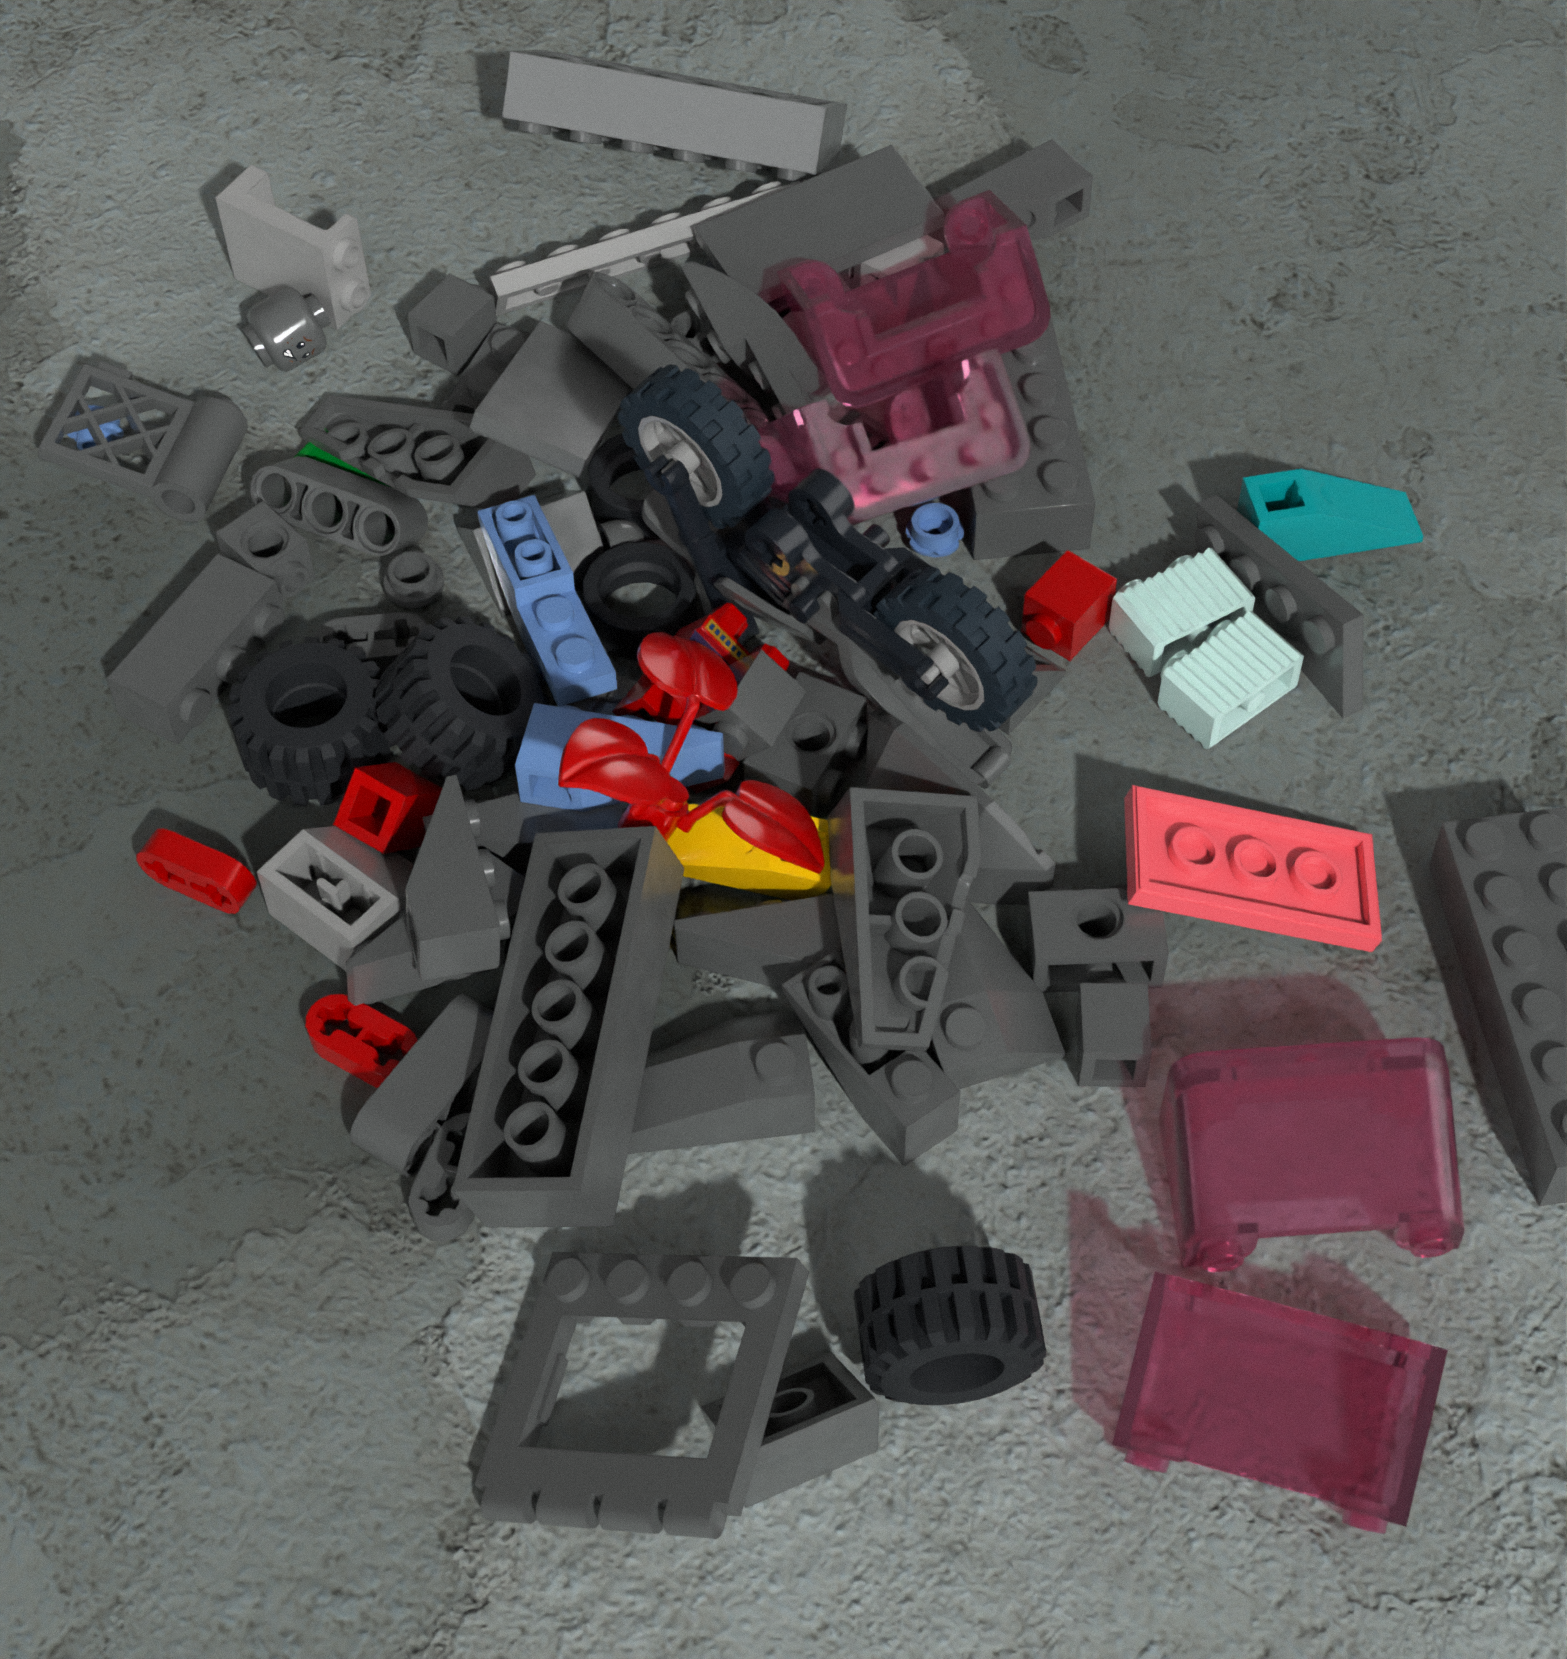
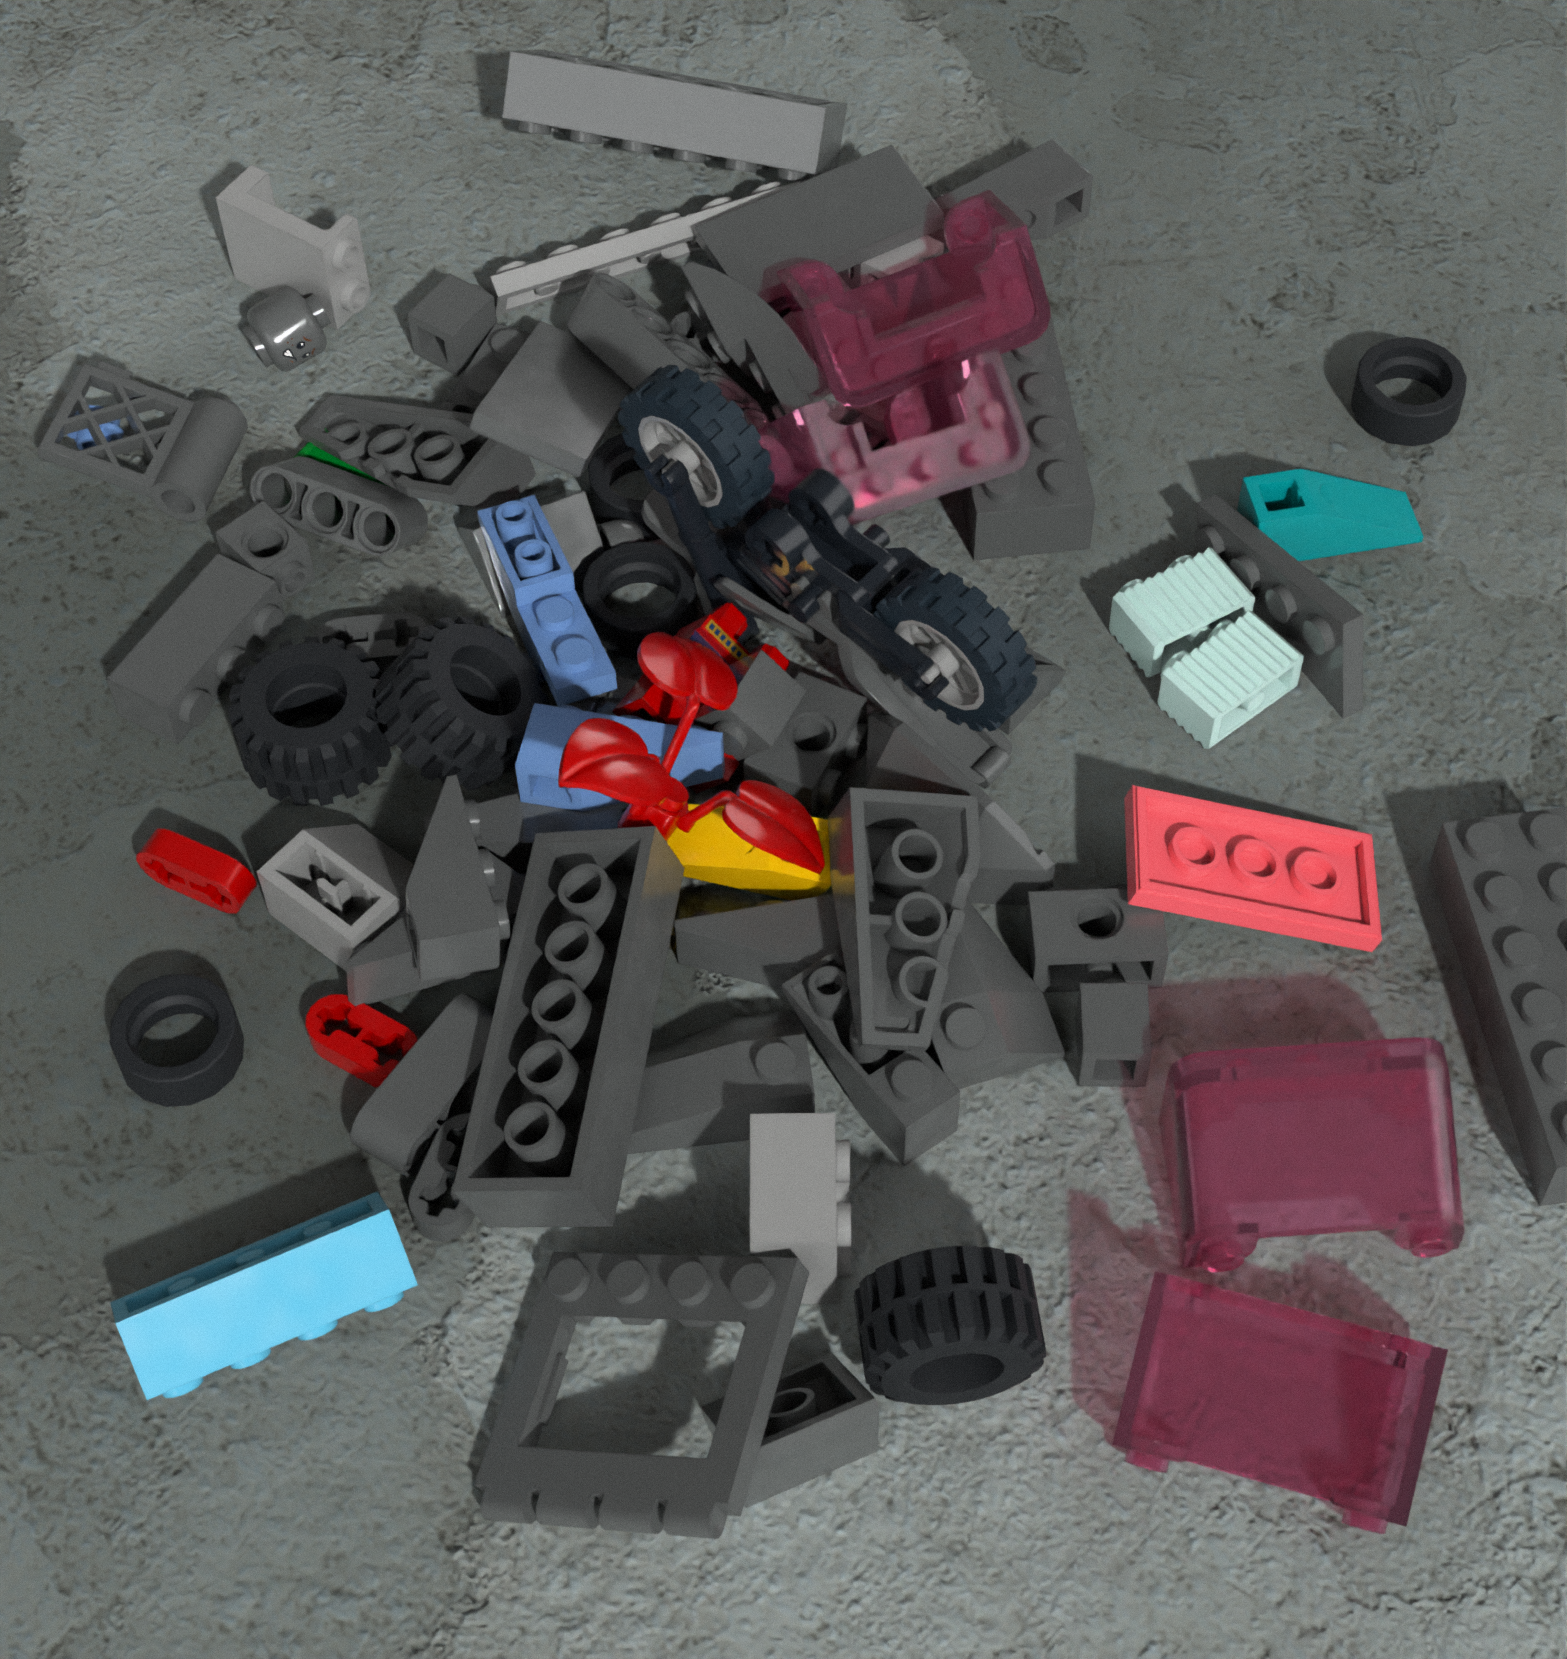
red brick [333,762,442,854] -> none
dark grey plate [384,551,444,608] -> none
medium blue plate [905,503,964,557] -> none
red brick [1021,550,1117,661] -> none
none -> black tyre [109,973,244,1107]
none -> medium azure brick [110,1191,418,1400]
none -> light grey brick [750,1113,851,1304]
none -> black tyre [1351,337,1467,446]

